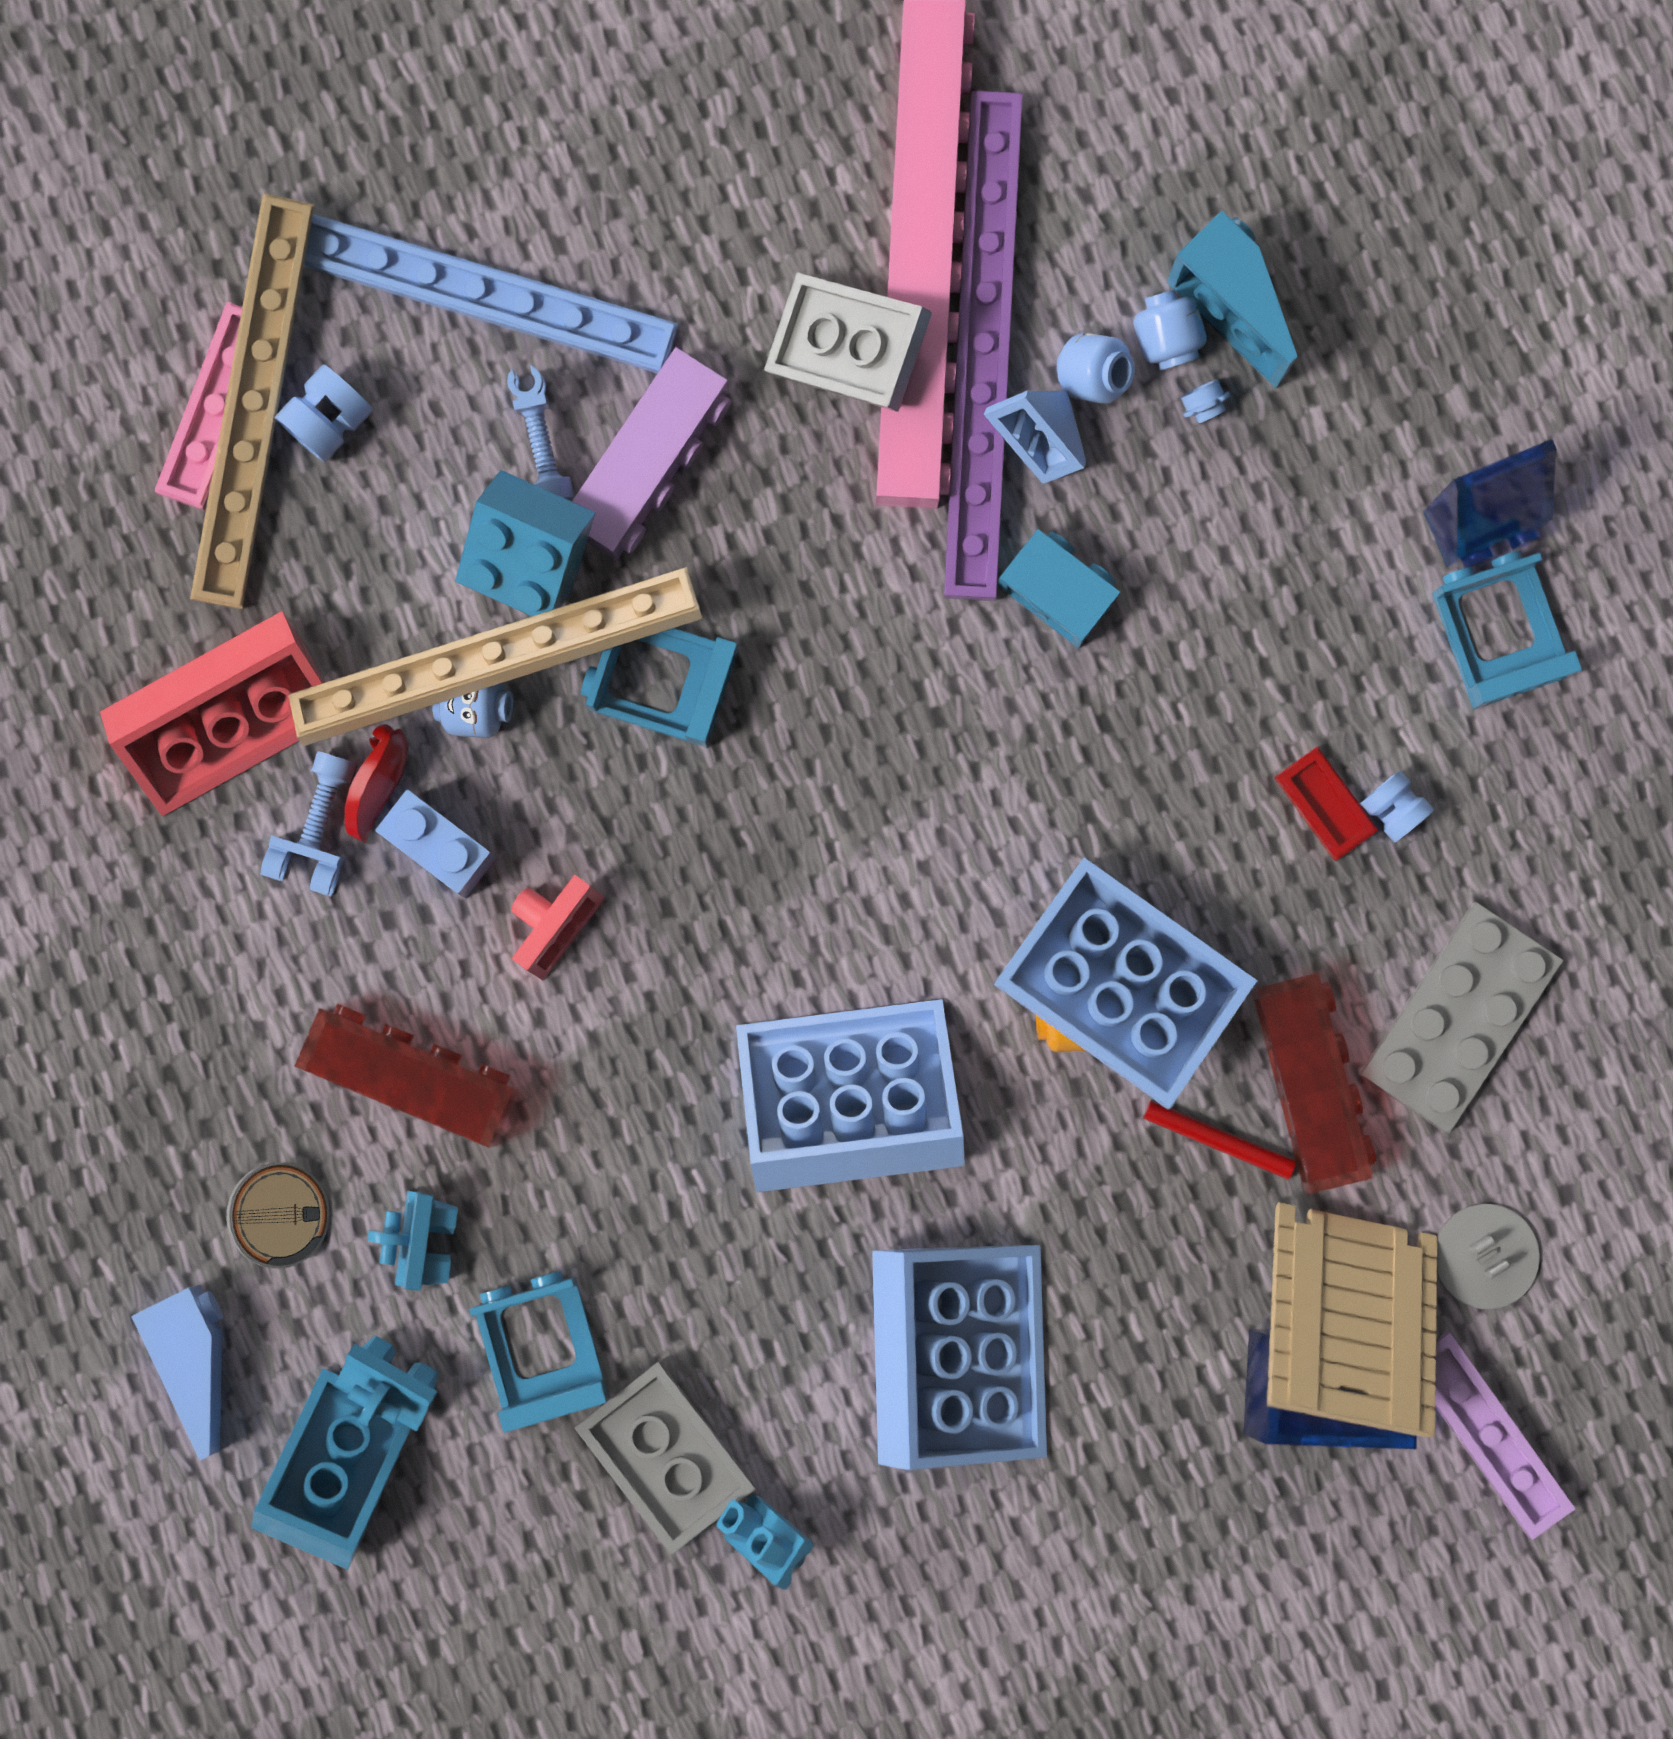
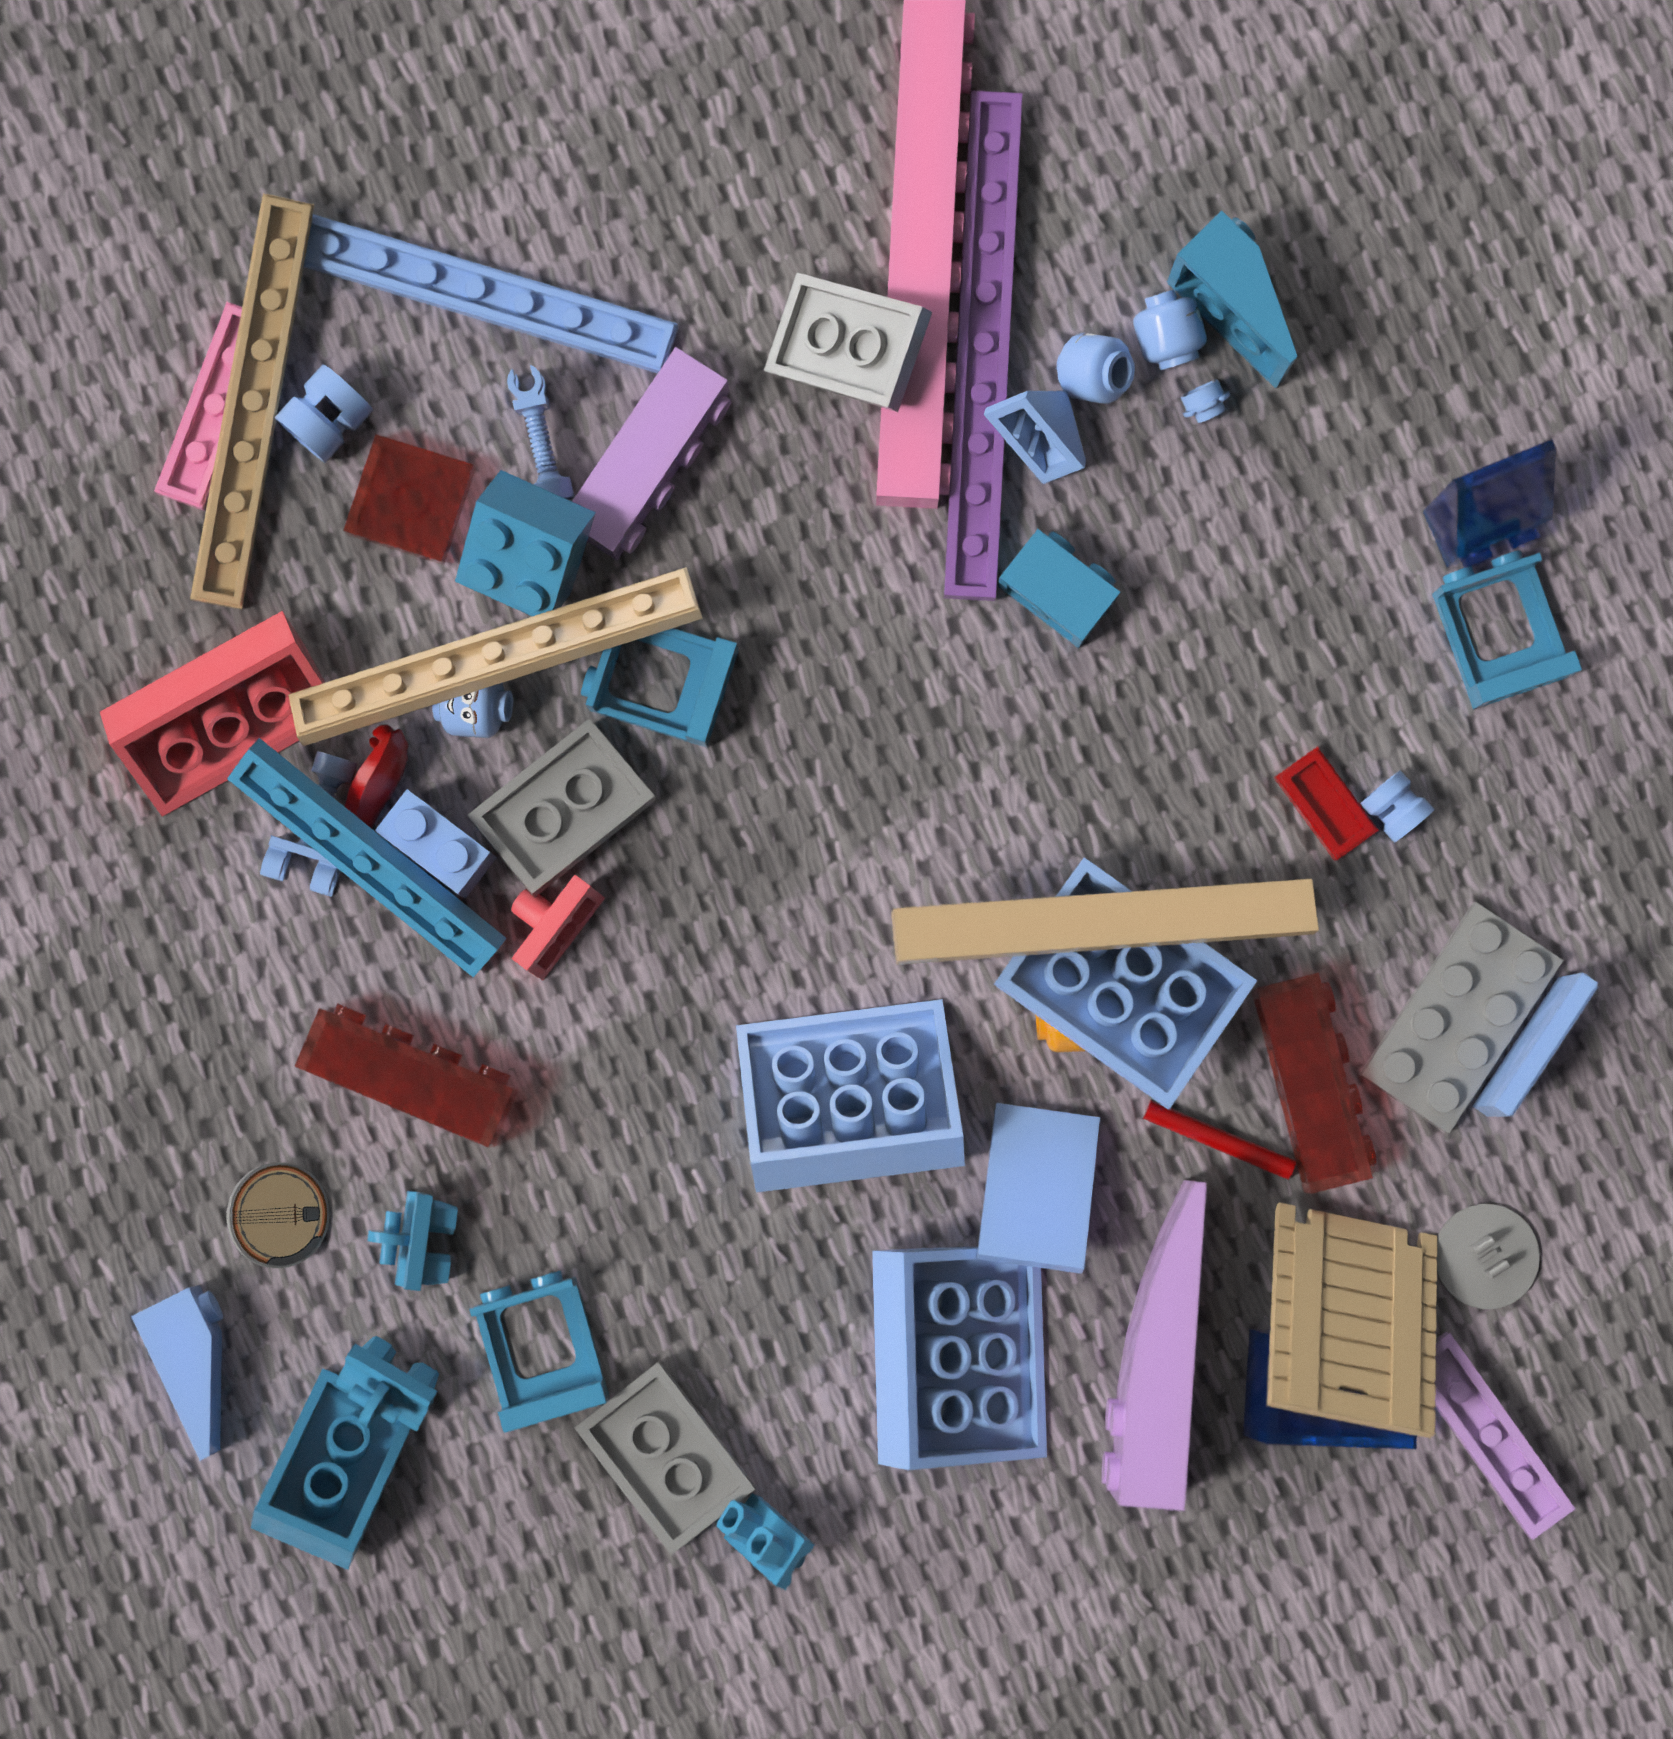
none -> dark azure plate [227,738,507,977]
none -> clear red plate [343,434,476,565]
none -> light grey plate [467,718,656,898]
none -> tan tile [891,879,1319,965]
none -> light blue tile [977,1103,1100,1274]
none -> lavender slope [1102,1180,1206,1511]
none -> light blue tile [1472,972,1598,1117]

